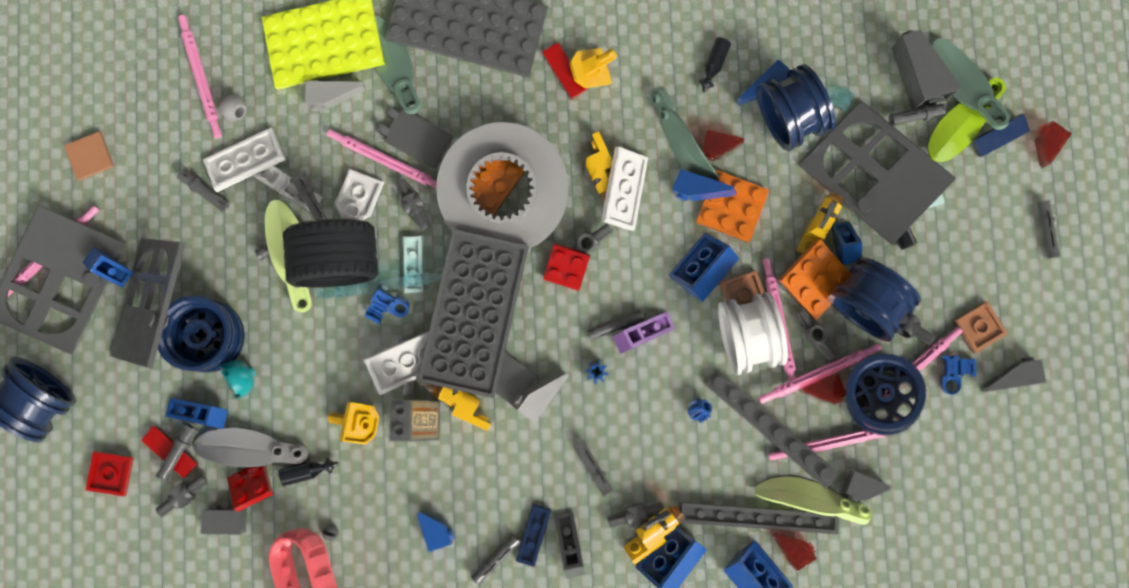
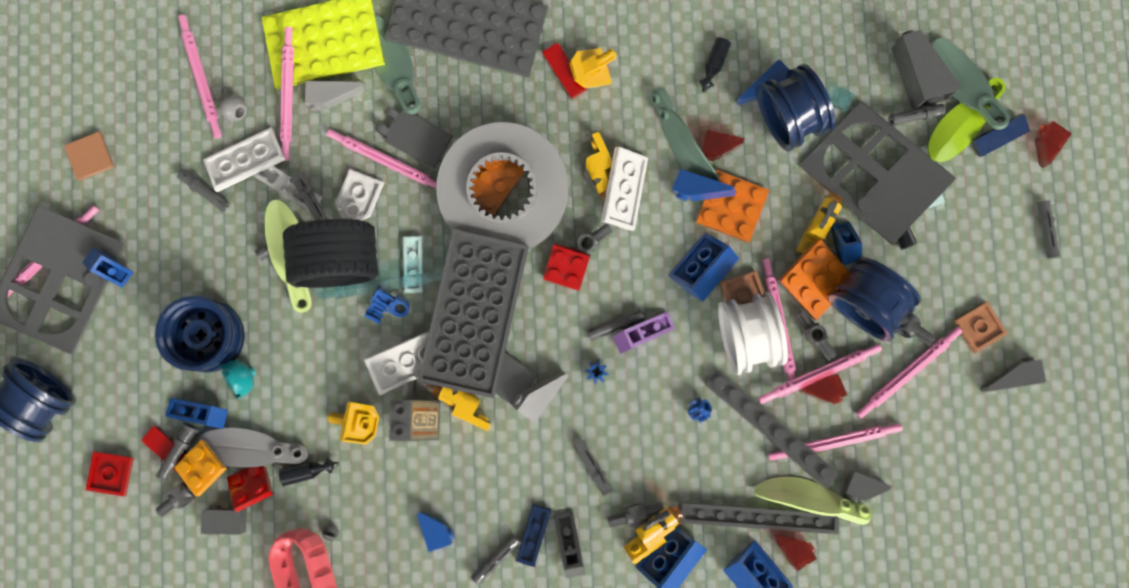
dark grey door [110,238,185,369] -> none
dark grey axle [396,179,430,231] -> none
dark blue wheel [846,354,926,436] -> none
blue piece [940,356,976,395] -> none
none -> light orange plate [174,440,227,496]
none -> bright pink axle [280,27,294,161]

